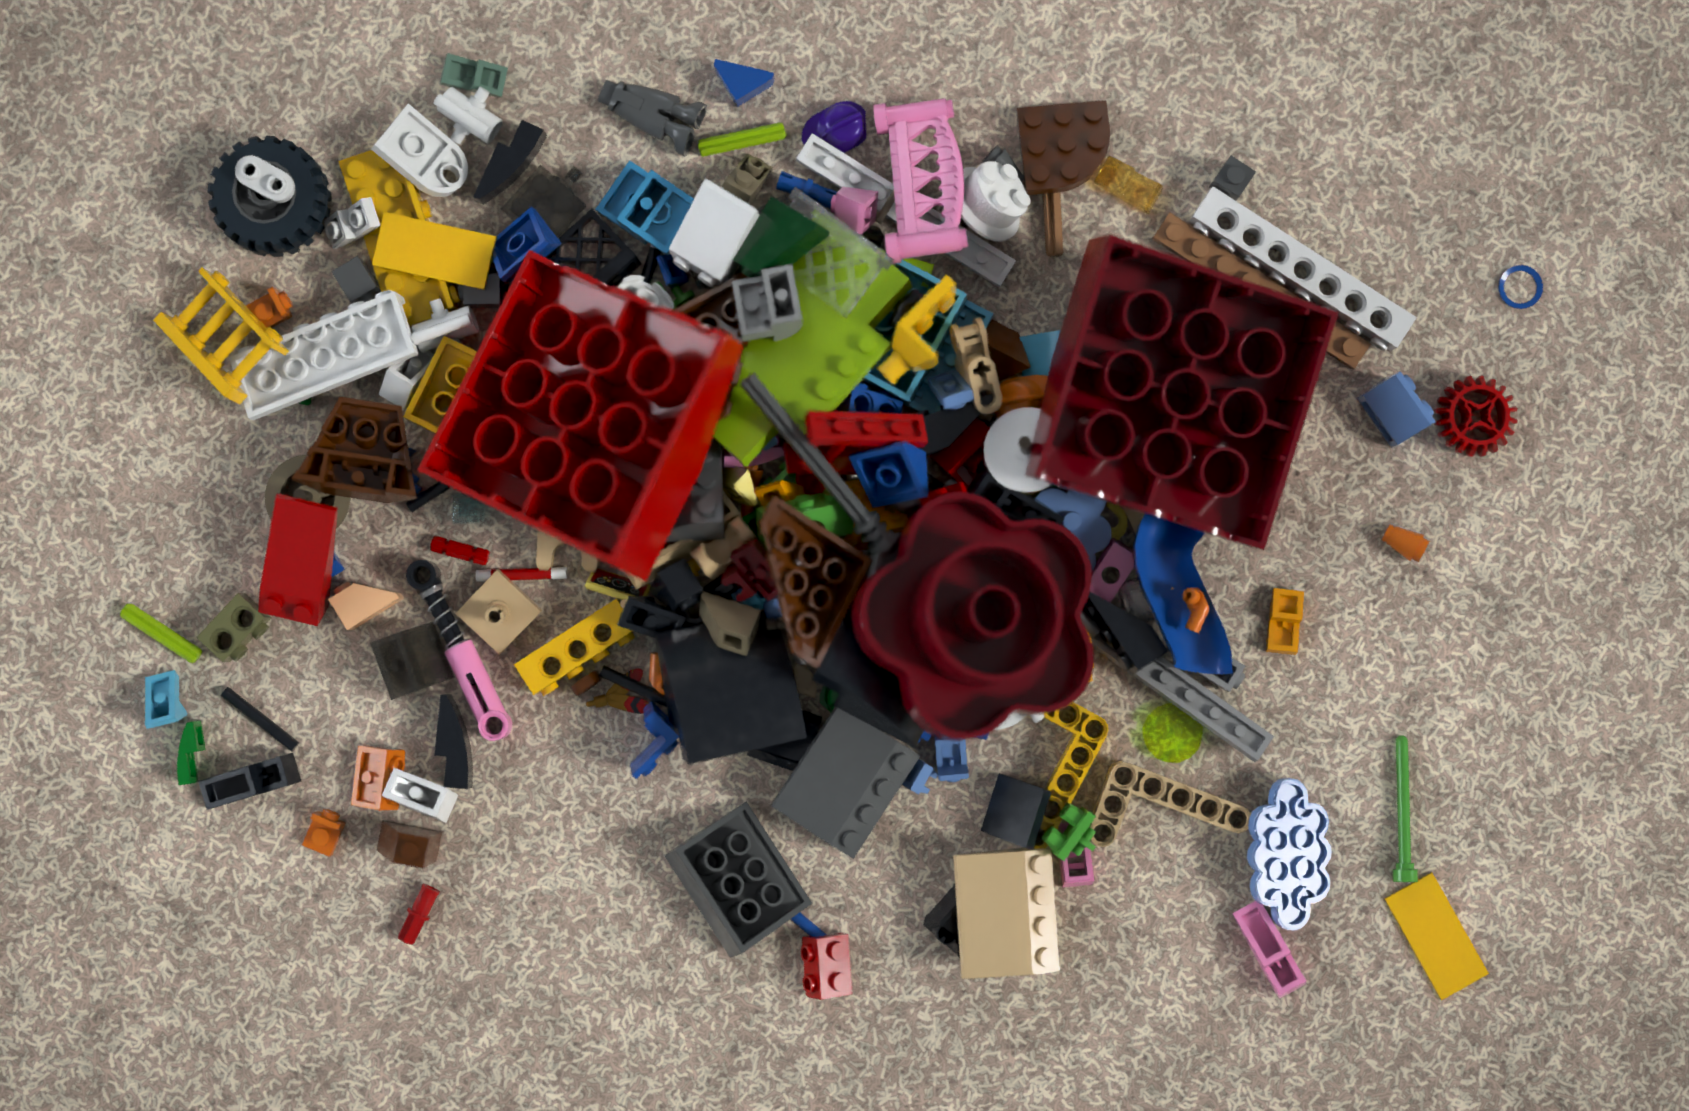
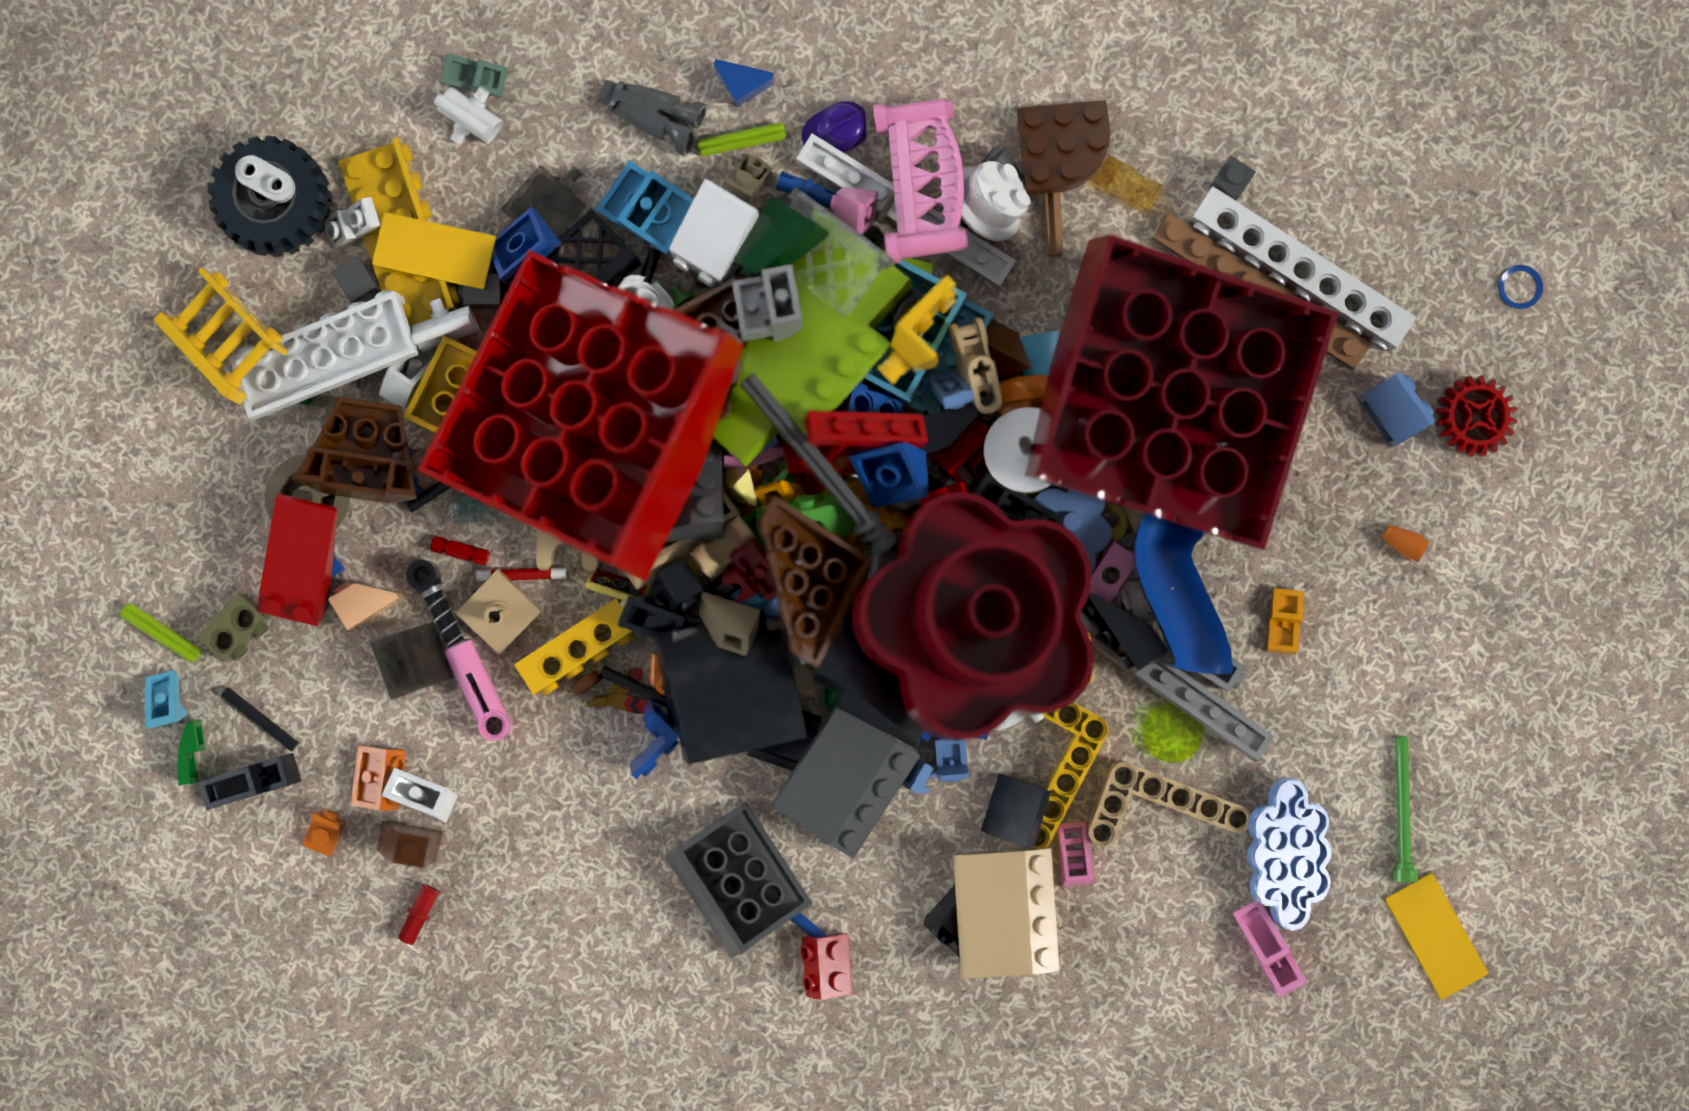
orange bracket [246,286,293,328] -> none
white tile [371,104,468,197] -> none
black slope [434,694,473,789] -> none
black slope [473,120,547,204] -> none
blue slope [656,254,689,289] -> none
bright green hips [1042,802,1096,861] -> none
orange arm [1182,587,1209,634] -> none

